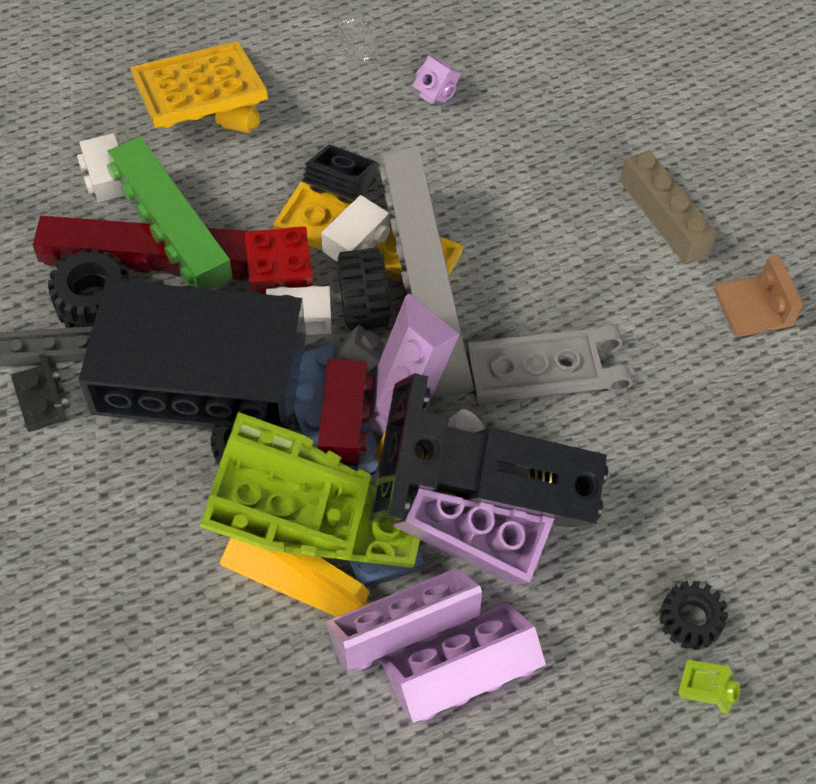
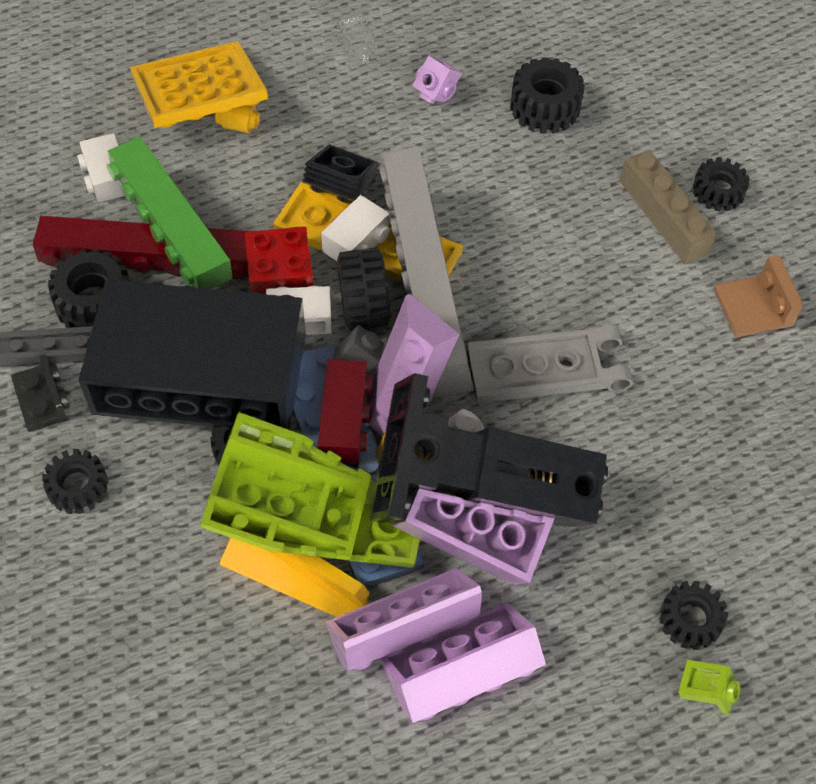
none -> black tyre [42,449,108,514]
none -> black tyre [510,57,585,134]
none -> black tyre [692,157,750,211]

